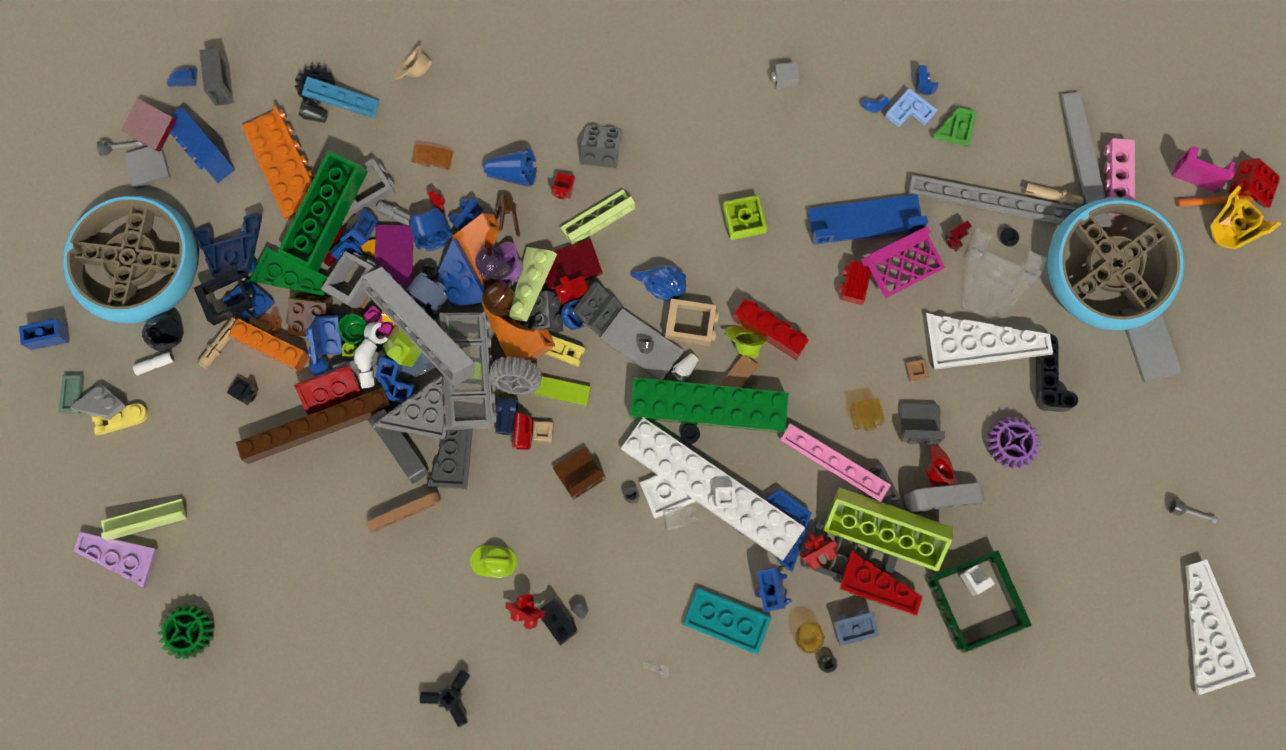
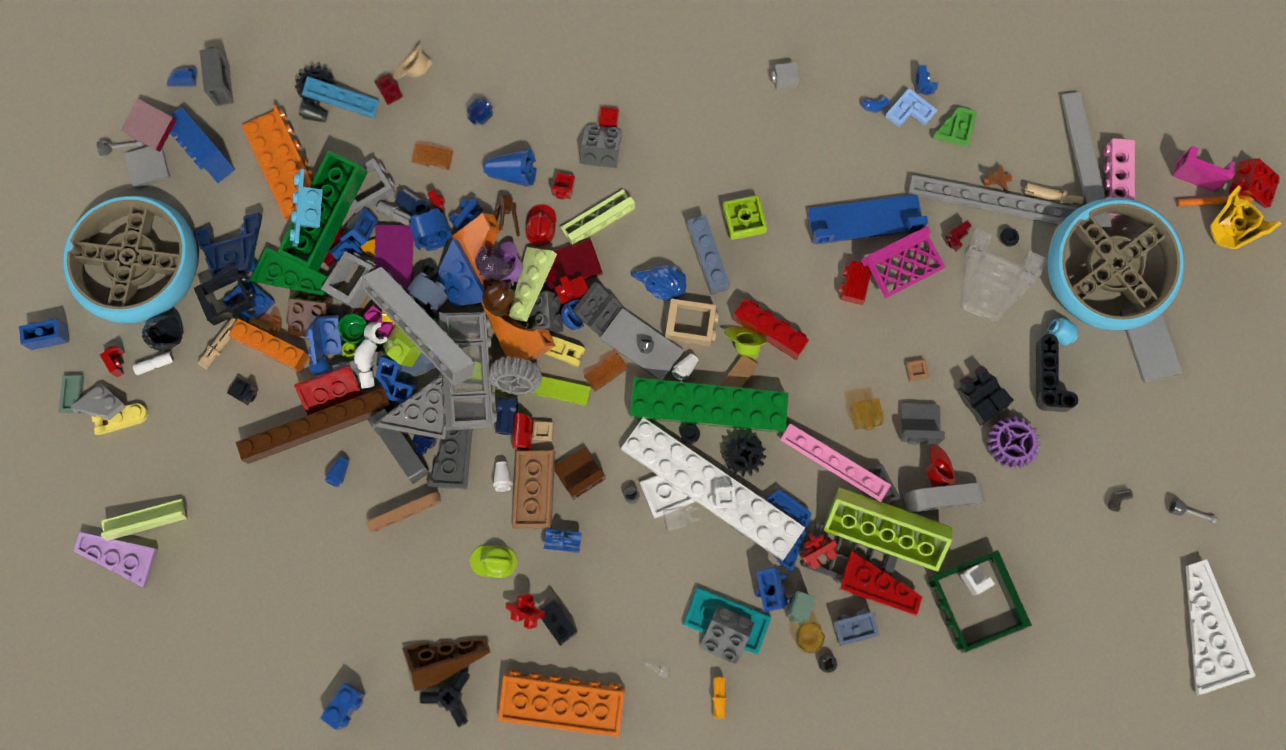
green gear [158,604,215,659] -> none
dark grey hinge [571,602,588,620] -> none
white wing [926,313,1053,370] -> none
none -> red bracket [100,345,125,378]
none -> medium azure bracket [290,168,322,247]
none -> blue brick [320,683,365,730]
none -> blue cone [325,457,349,487]
none -> dark red bracket [374,73,403,105]
none -> dark blue piece [395,189,431,215]
none -> reddish brown wedge [402,637,490,691]
none -> clear blue tile [412,435,437,455]
none -> clear blue head [466,98,494,125]
none -> white cone [493,461,513,492]
none -> orange bracket [498,670,625,737]
none -> medium nougat tile [512,450,555,529]
none -> red piece [525,204,557,247]
none -> blue hips [544,529,582,553]
none -> clear orange slope [584,353,628,392]
none -> red plate [599,107,619,128]
none -> sand blue brick [687,215,730,295]
none -> dark grey bracket [700,606,755,664]
none -> light orange axle [712,677,728,719]
none -> black gear [724,434,766,477]
none -> sand green brick [786,591,816,625]
none -> black hips [957,366,1014,426]
none -> dark orange piece [983,164,1012,193]
none -> medium azure head [1048,318,1078,346]
none -> clear smoke arm [1107,489,1133,512]

